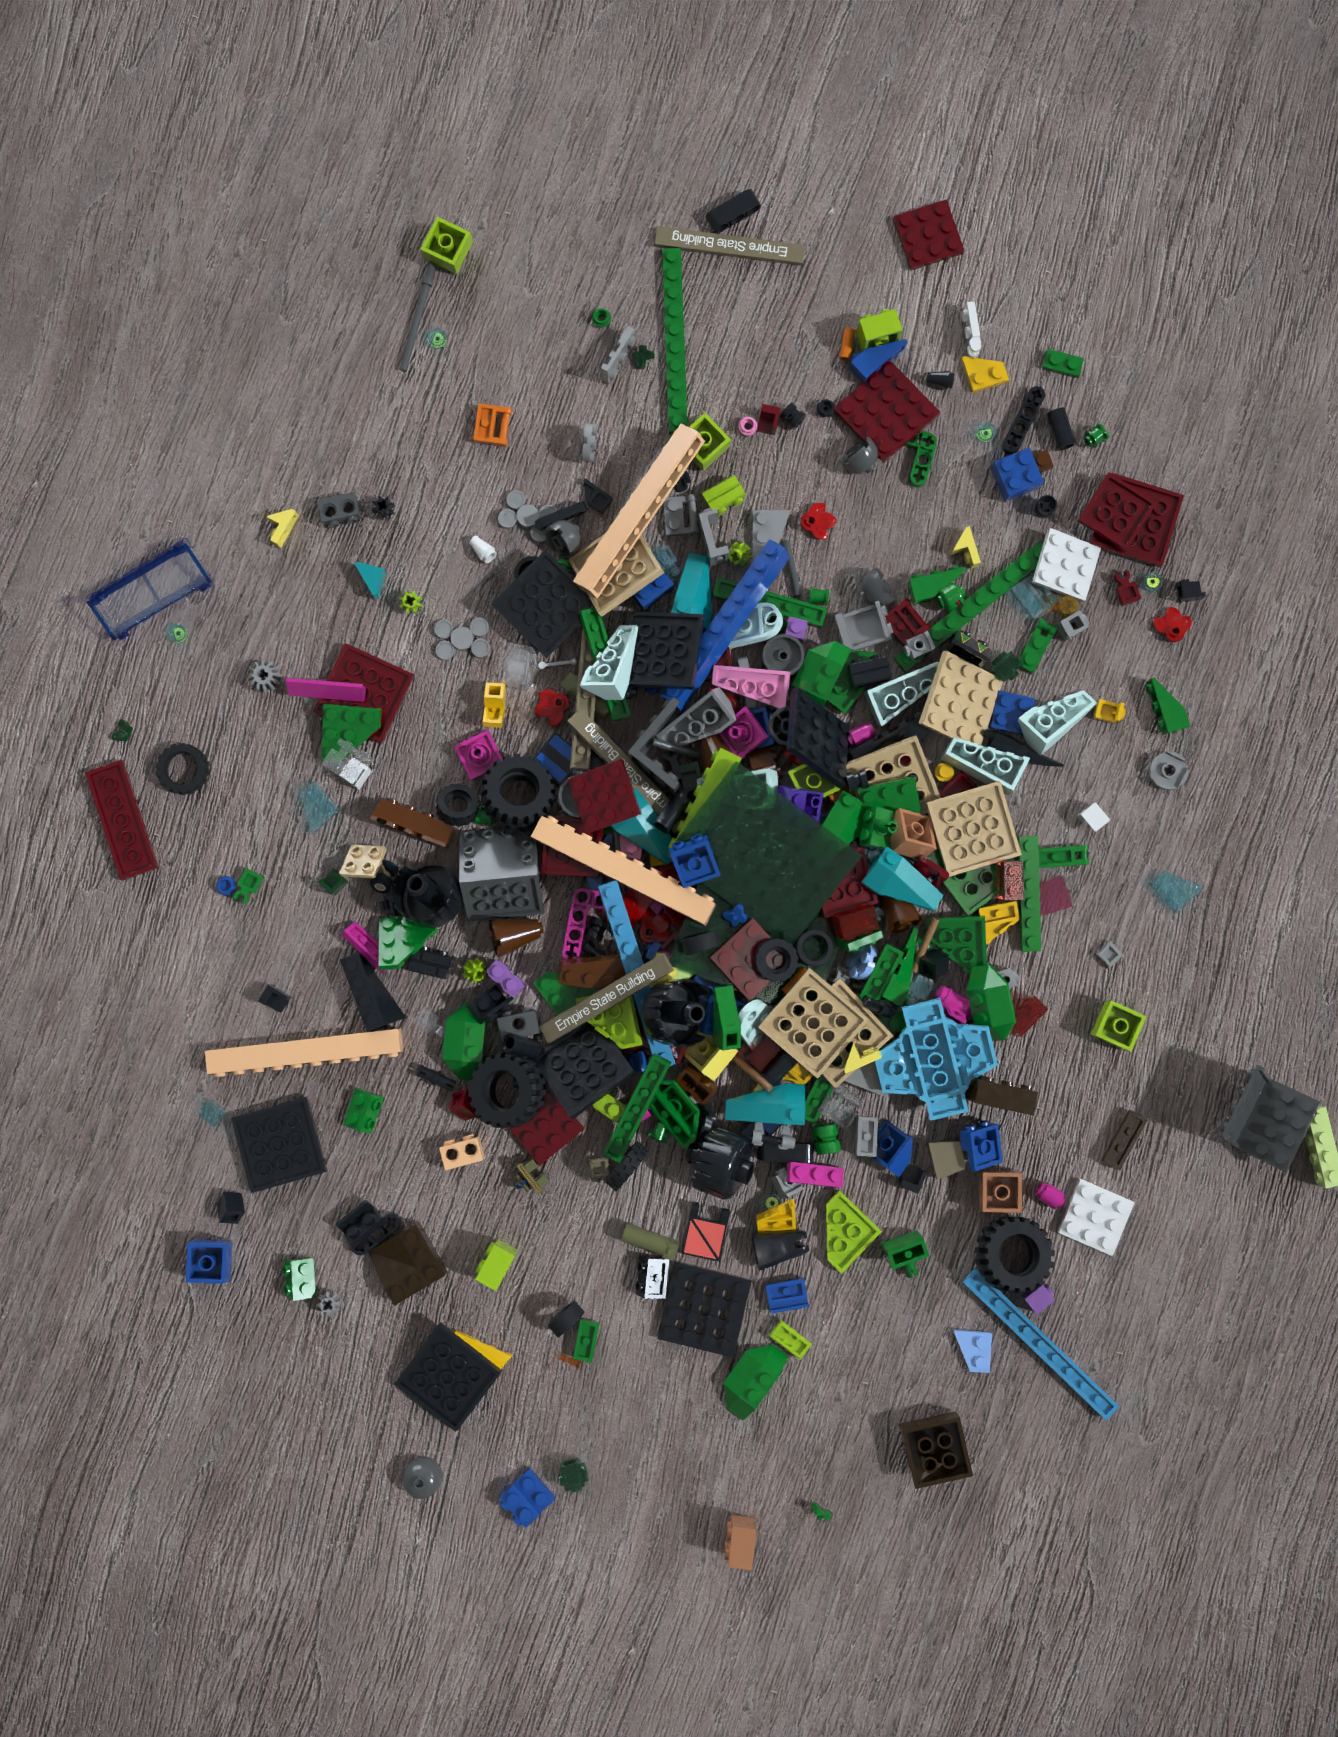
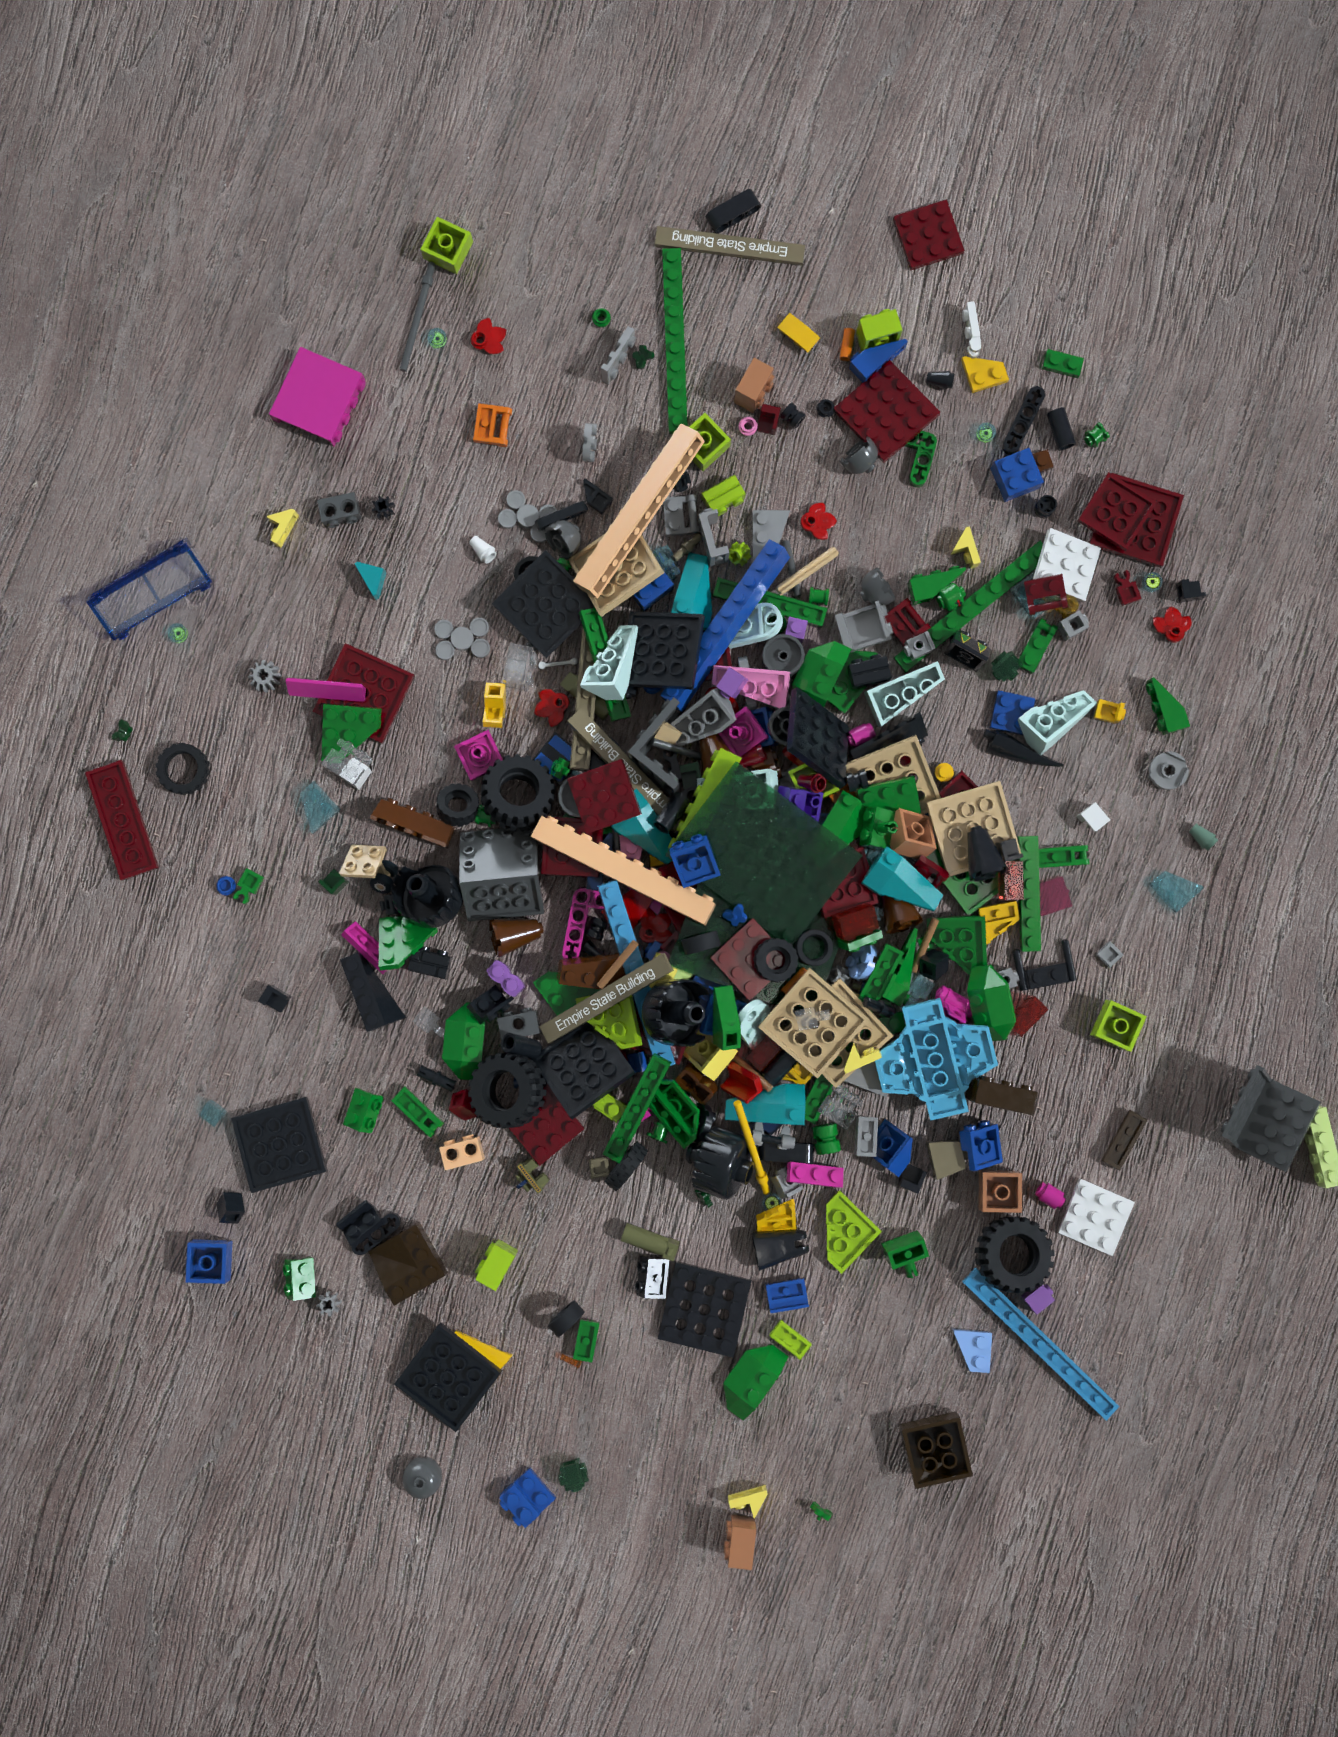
light nougat brick [205,1028,403,1077] -> none
lime gear [399,591,423,615] -> none
lime gear [462,958,487,983] -> none
coral flag [682,1202,730,1262] -> none
tan plate [918,651,1003,746] -> none
light aqua wedge [941,737,1030,796] -> none
none -> dark pink panel [269,347,366,447]
none -> green plate [391,1086,444,1138]
none -> red plate [471,318,507,354]
none -> green plate [550,757,570,780]
none -> medium nougat bar [597,940,639,989]
none -> tan slope [654,722,682,744]
none -> dark tan bar [671,533,702,562]
none -> dark green piece [694,1190,713,1208]
none -> medium lavender brick [716,667,748,699]
none -> red panel [720,1061,763,1104]
none -> light yellow slope [728,1485,768,1518]
none -> yellow bar [733,1100,770,1195]
none -> nougat brick [734,358,775,413]
none -> dark red cone [739,745,768,769]
none -> tan axle [775,547,839,596]
none -> yellow slope [777,313,820,353]
none -> clear plate [795,1007,831,1031]
none -> dark red cone [797,774,826,793]
none -> black cone [967,826,1008,881]
none -> black panel [995,838,1024,862]
none -> black plate [1012,939,1077,991]
none -> dark red plate [1024,573,1068,616]
none -> sand green cone [1189,823,1218,851]

